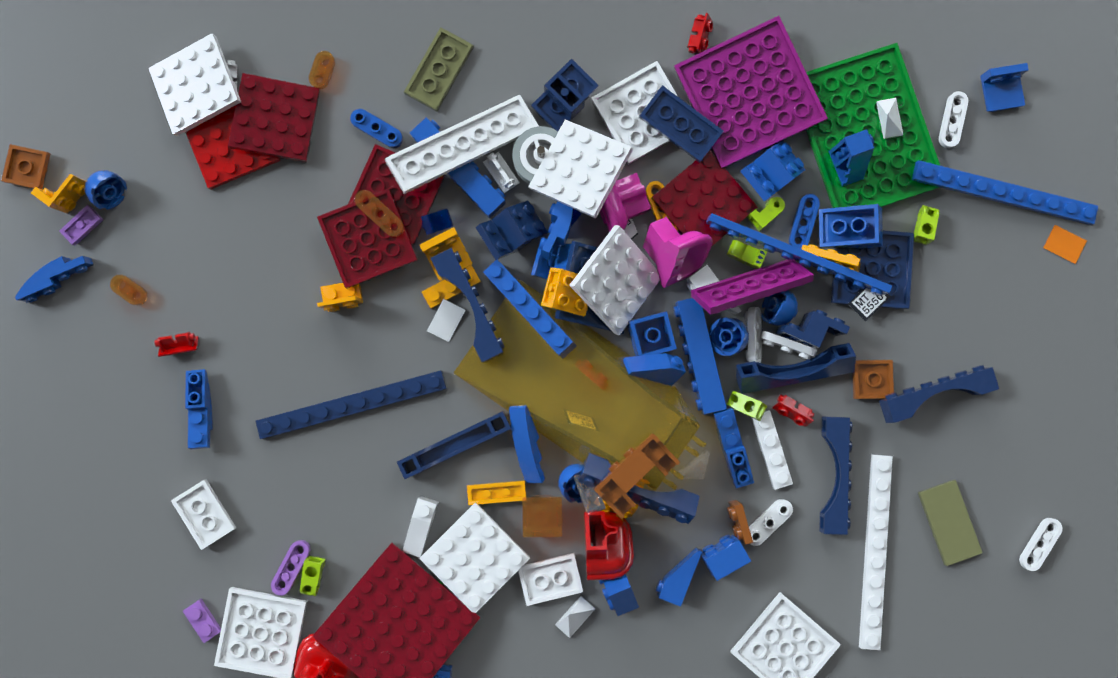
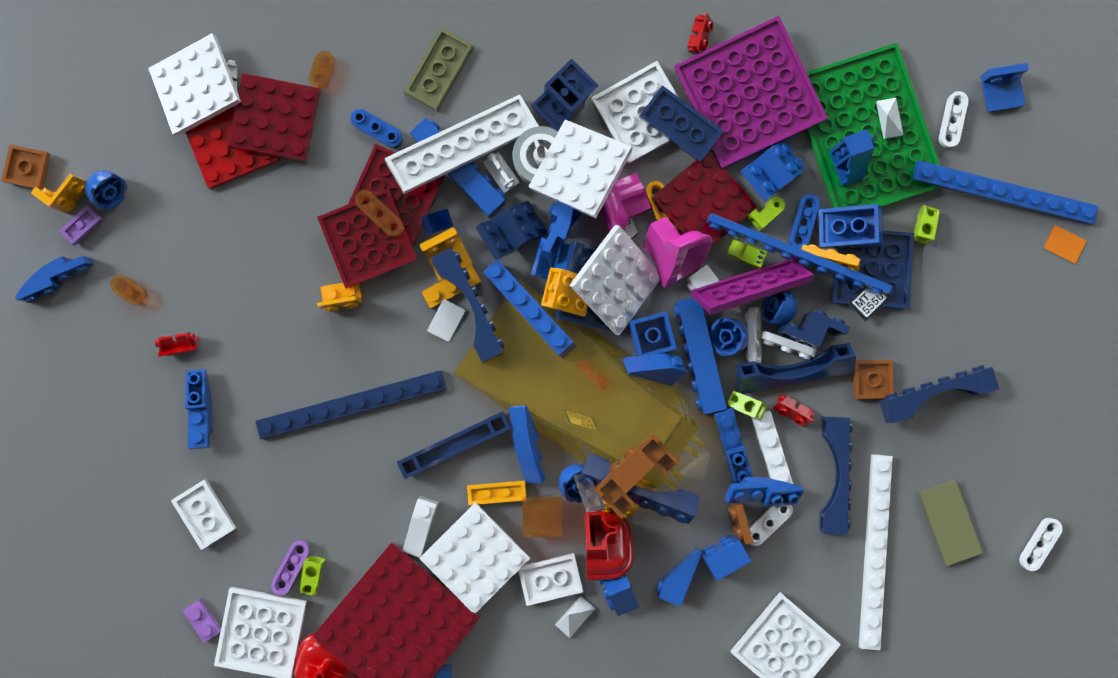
none -> blue slope [725,477,804,507]

